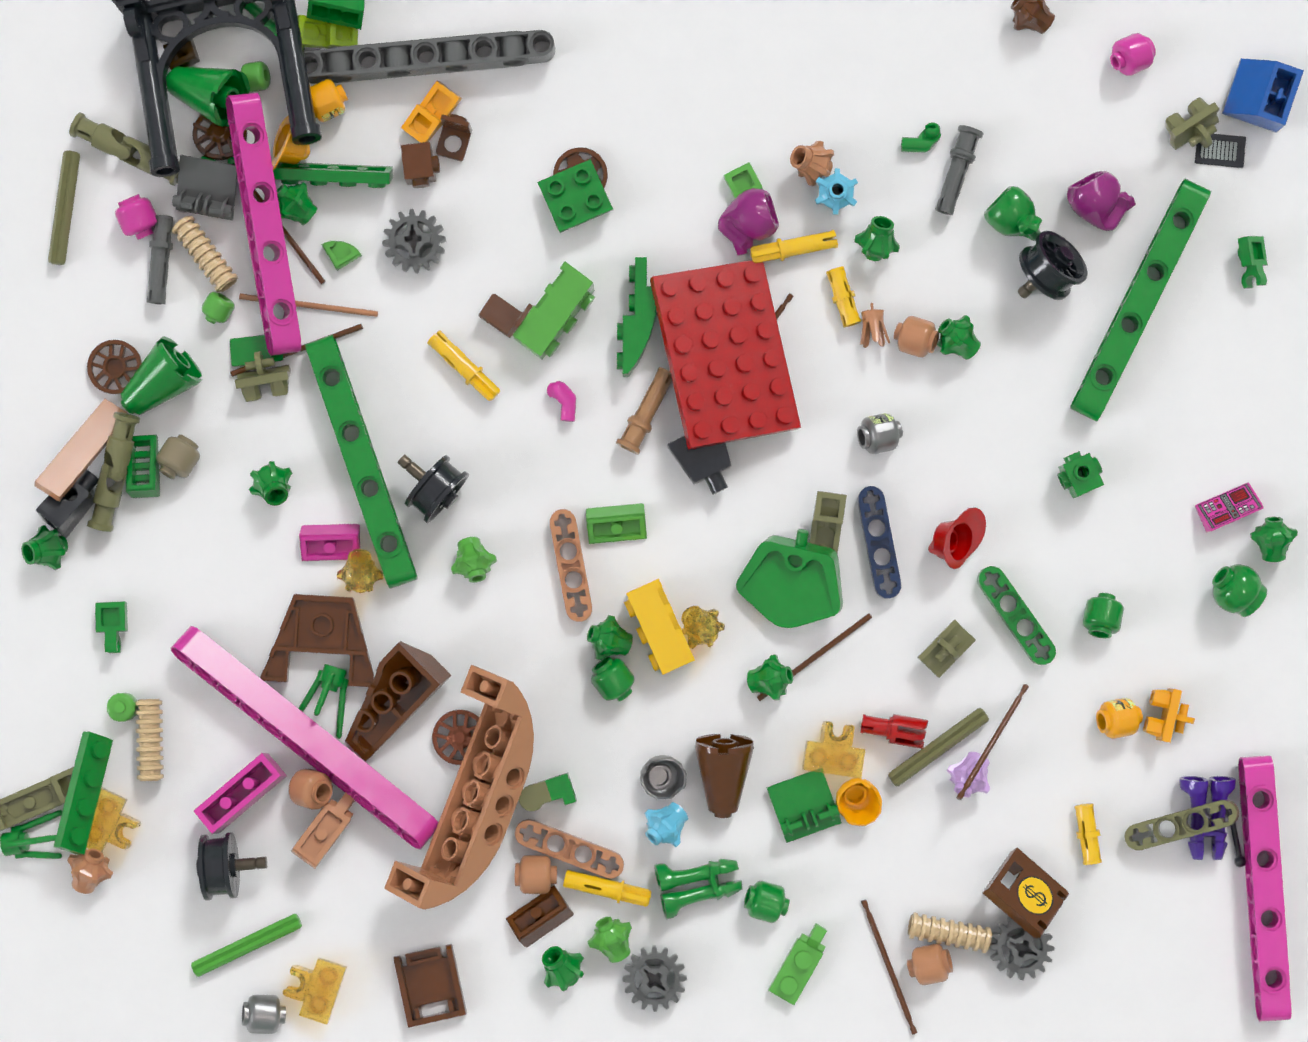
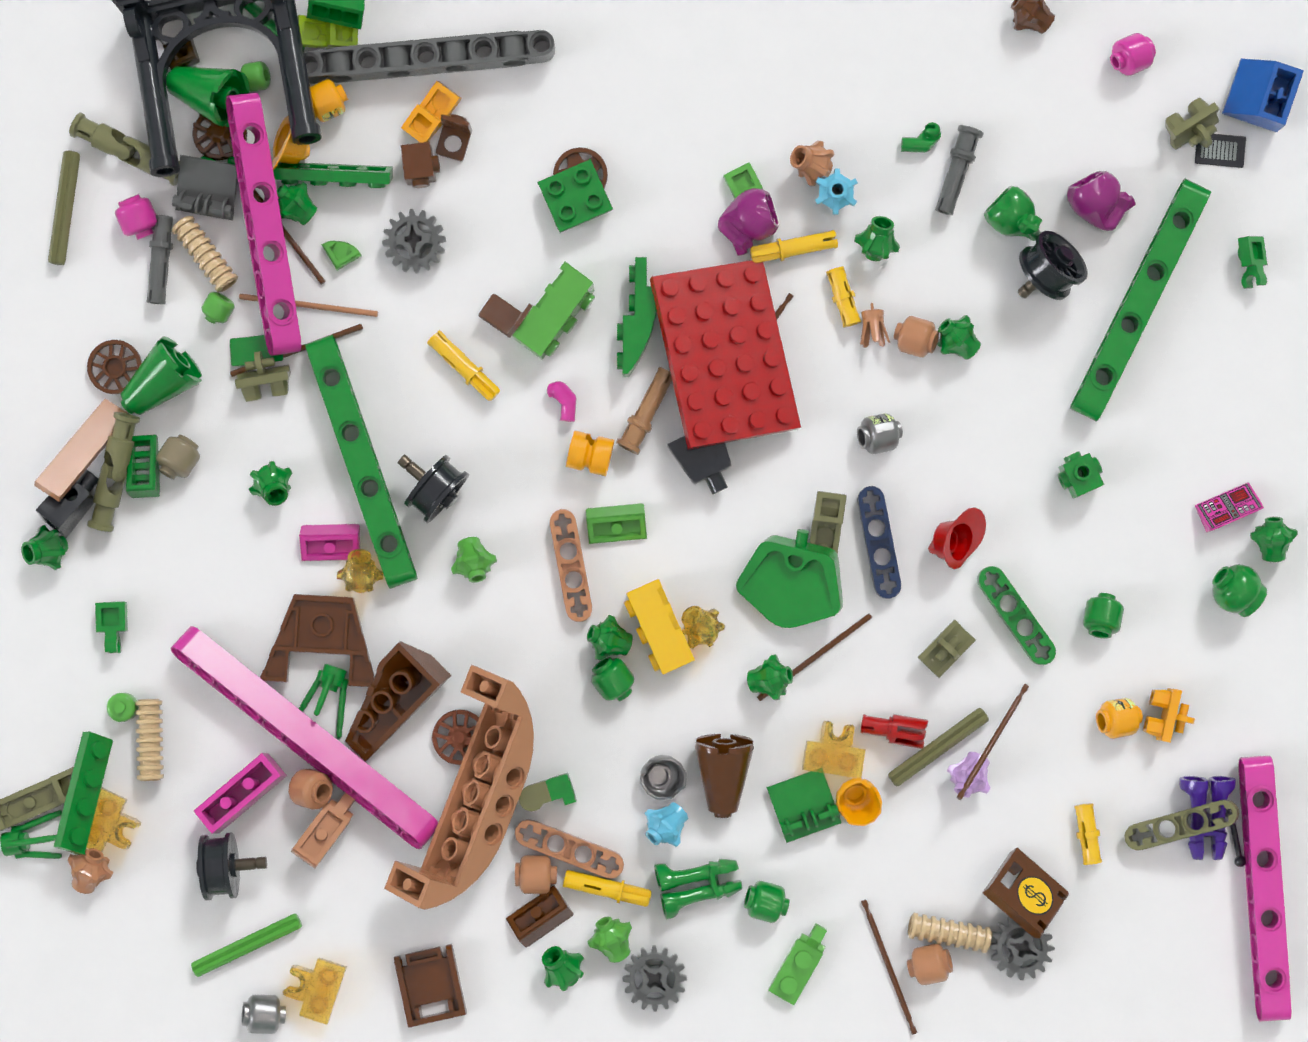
none -> light orange wheel [566,430,615,477]

